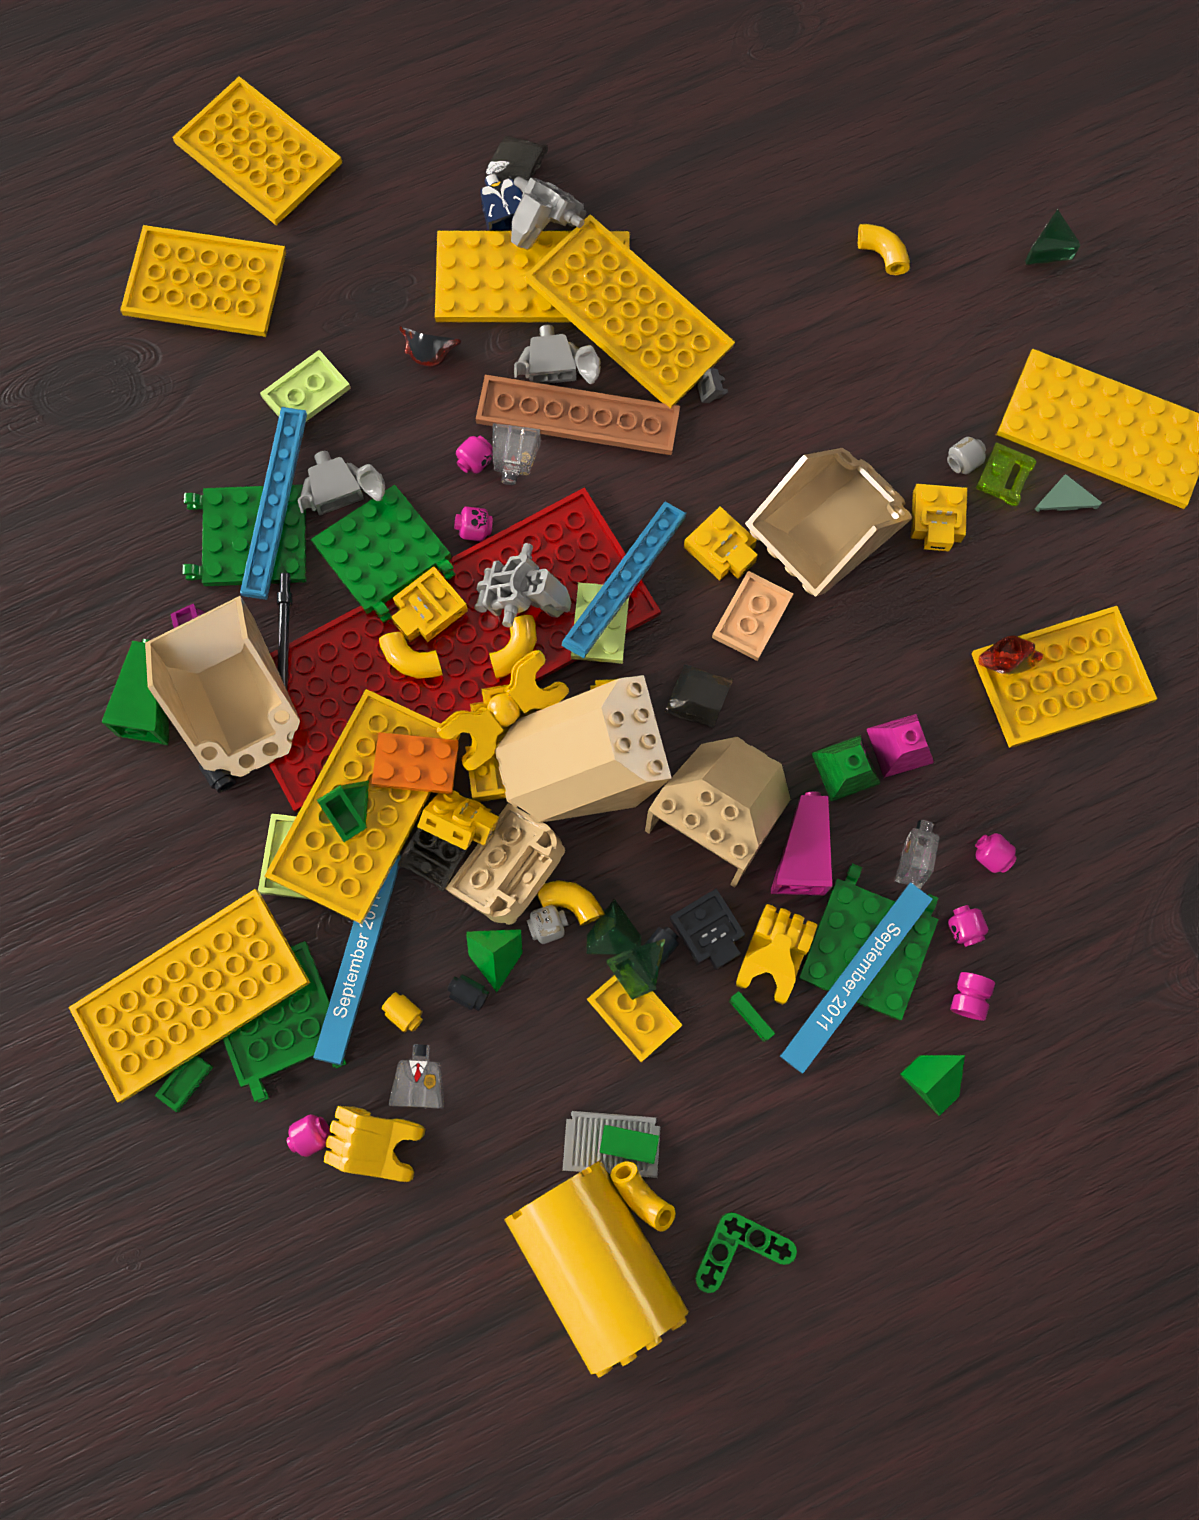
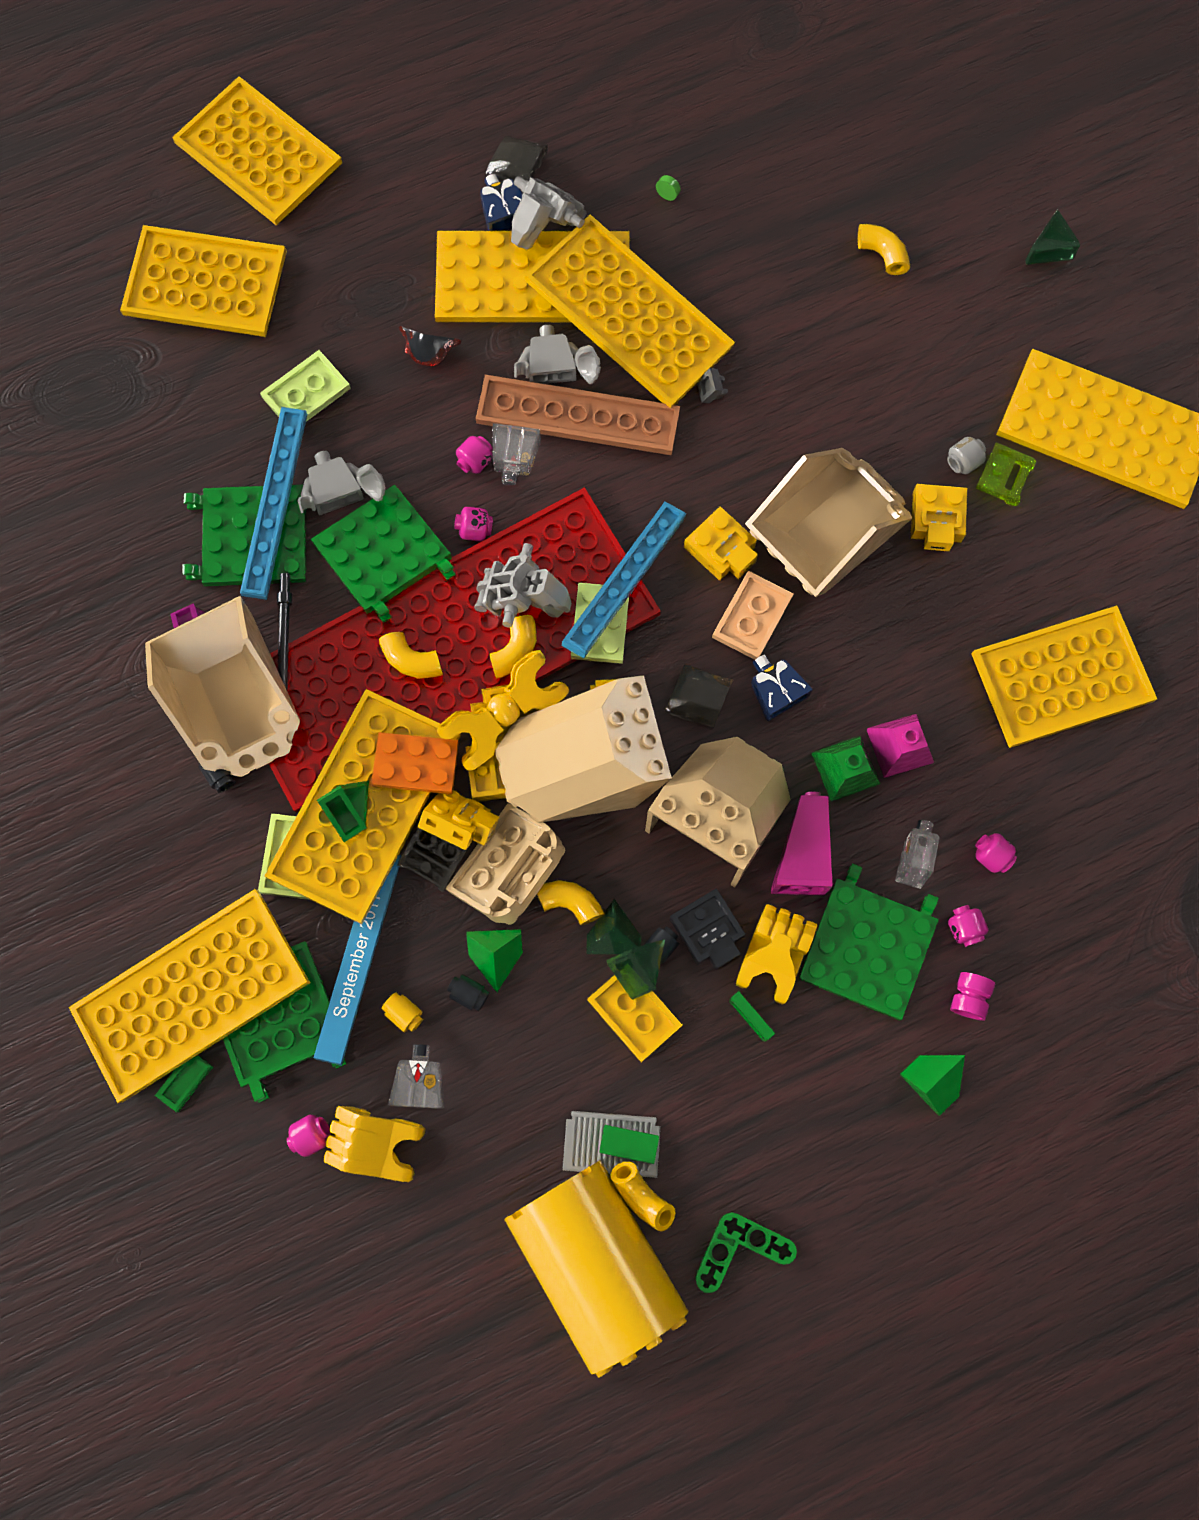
green slope [102,639,169,745] -> none
yellow piece [392,566,468,642] -> none
light grey head [527,905,568,944] -> none
dark azure tile [780,882,932,1074] -> none
clear red hat [978,635,1043,675] -> none
sand green tile [1035,474,1102,512] -> none
none -> bright green tile [656,175,681,201]
none -> dark blue torso [751,655,812,721]

